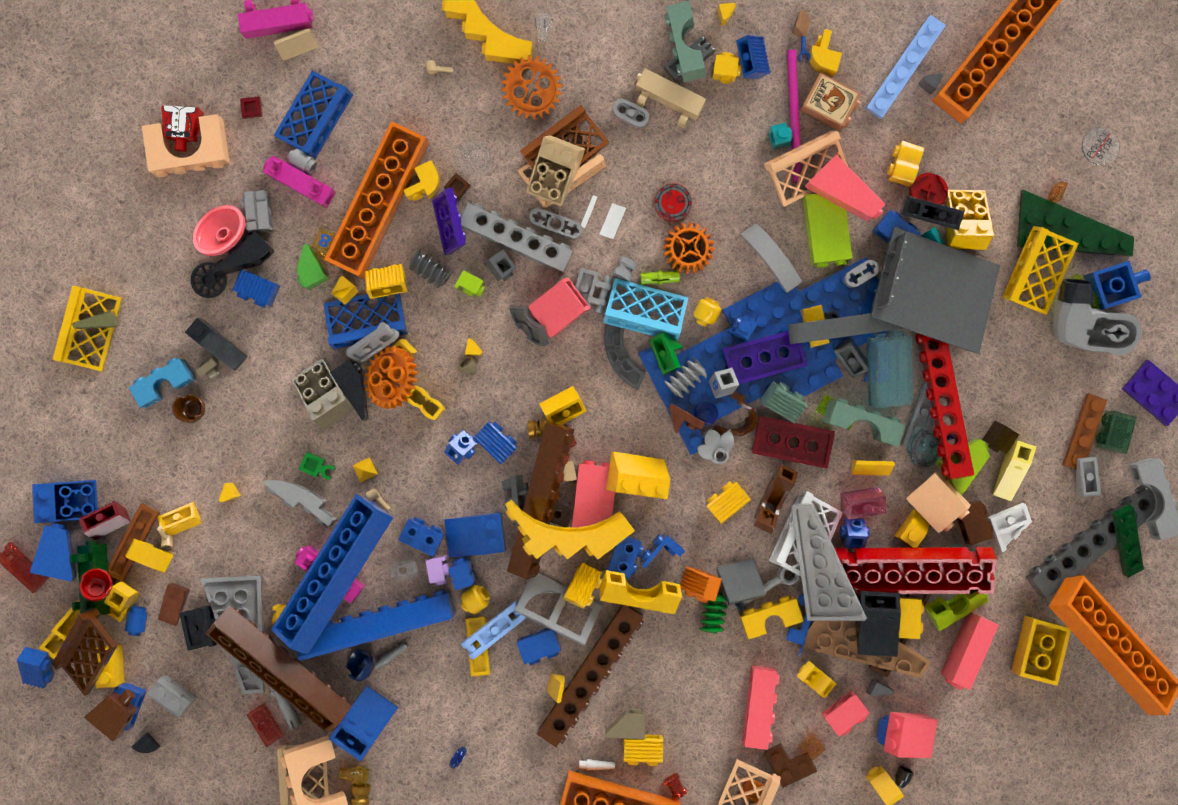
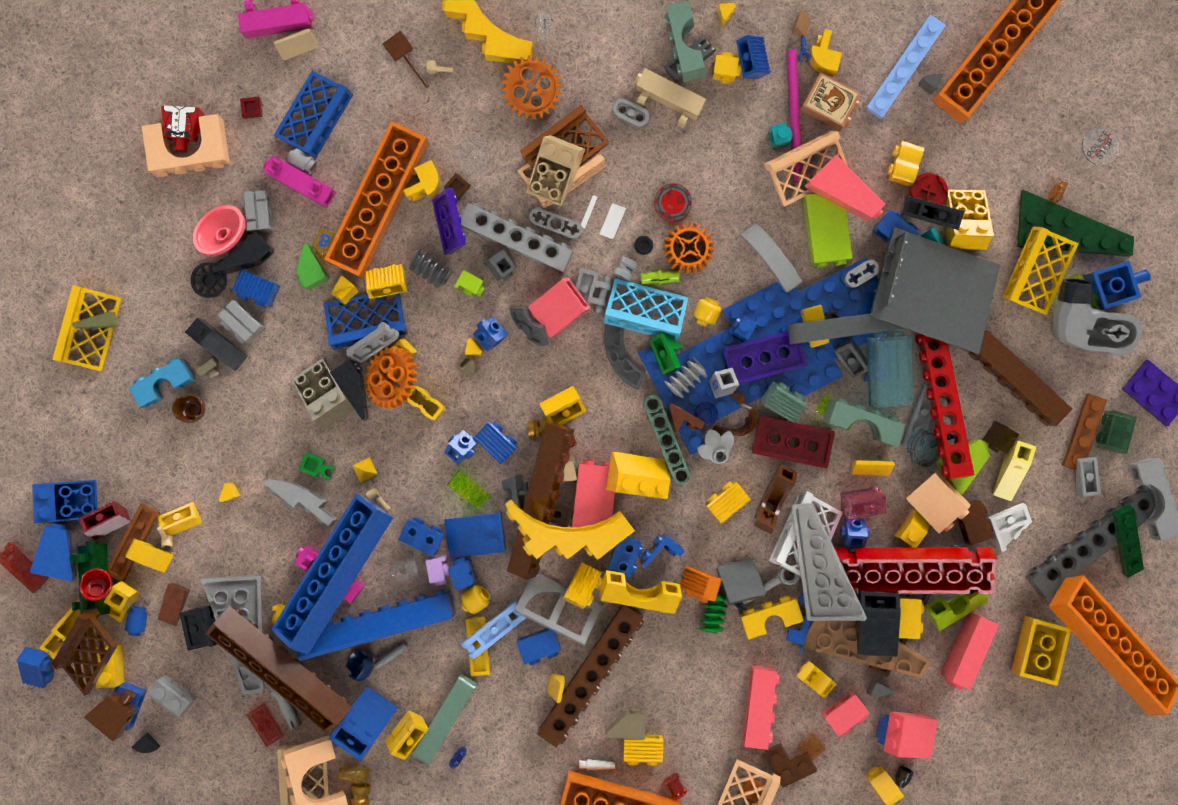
none -> light grey brick [218,300,265,344]
none -> reddish brown piece [382,31,429,88]
none -> yellow brick [385,711,429,760]
none -> sand green beam [412,674,477,765]
none -> clear neon green slope [447,470,491,510]
none -> blue brick [473,317,508,351]
none -> black plate [634,236,653,255]
none -> sand green beam [643,396,690,485]
none -> reddish brown brick [968,330,1072,426]

